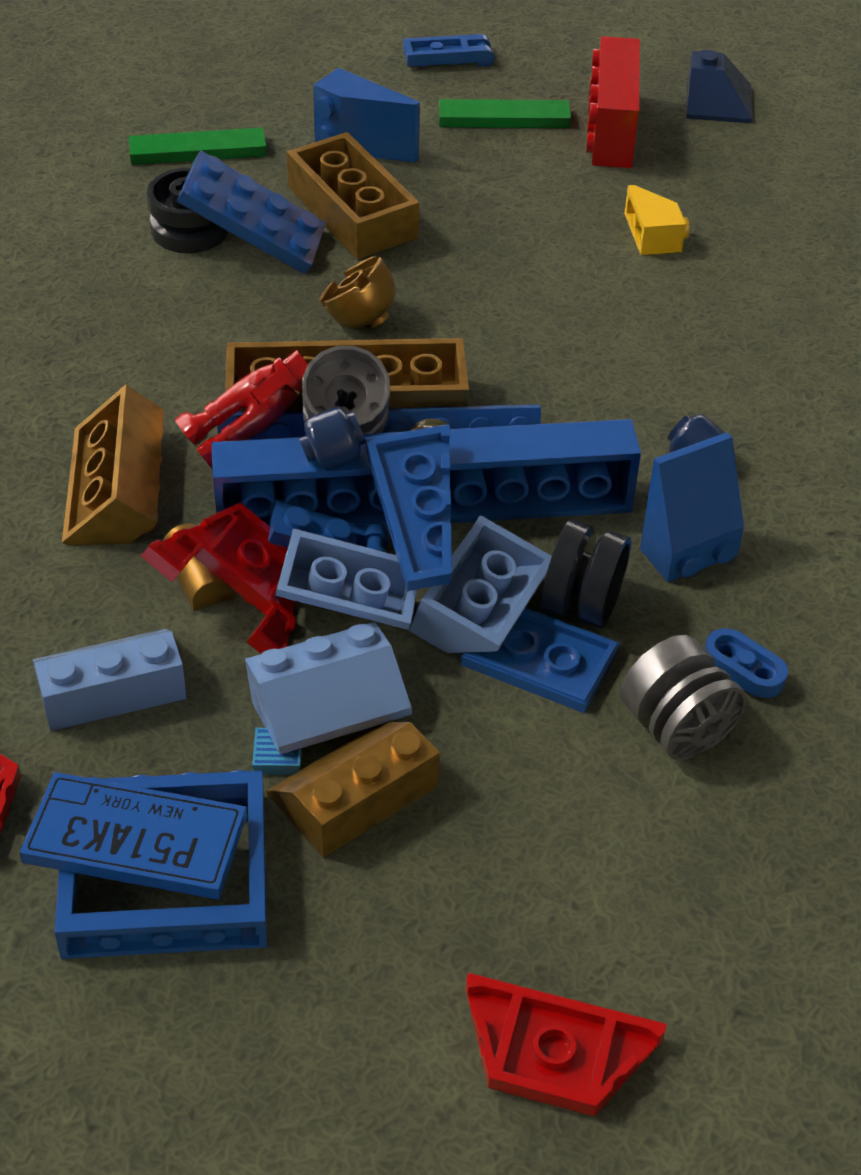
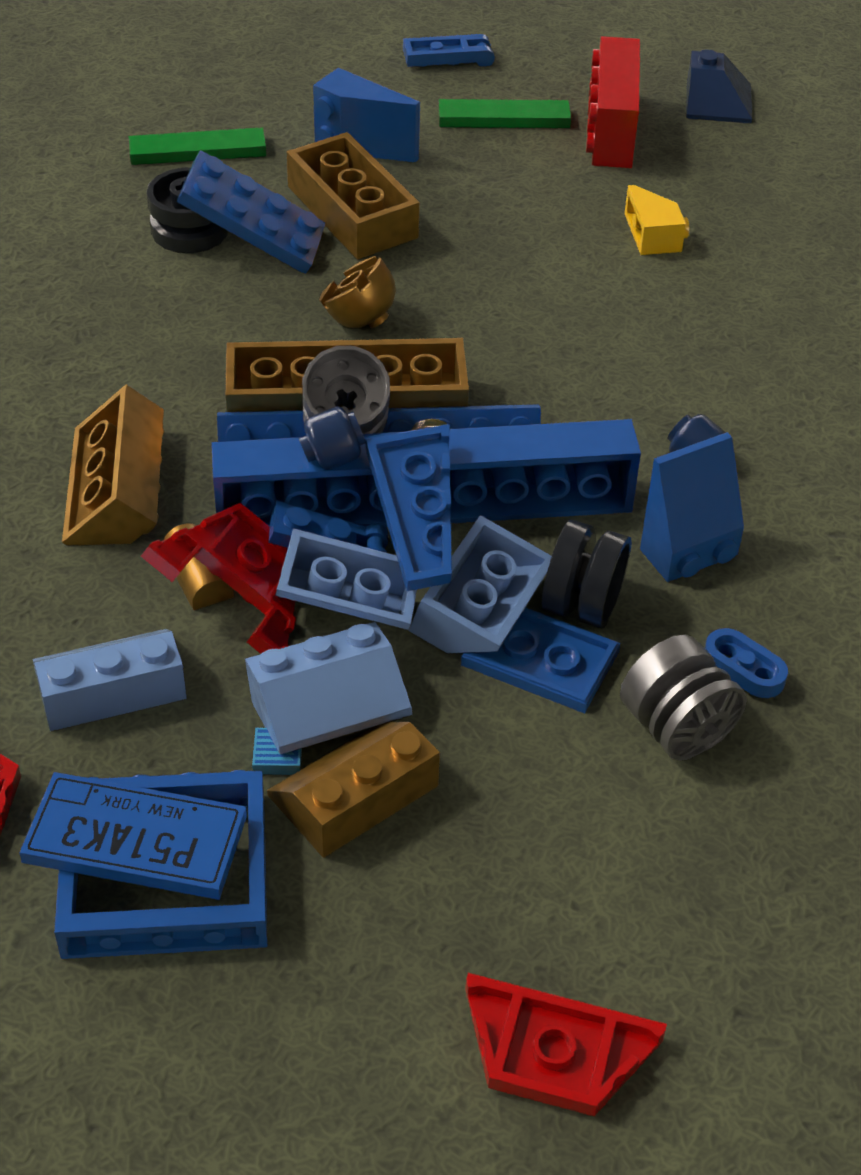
red piece [175,350,308,470] -> none

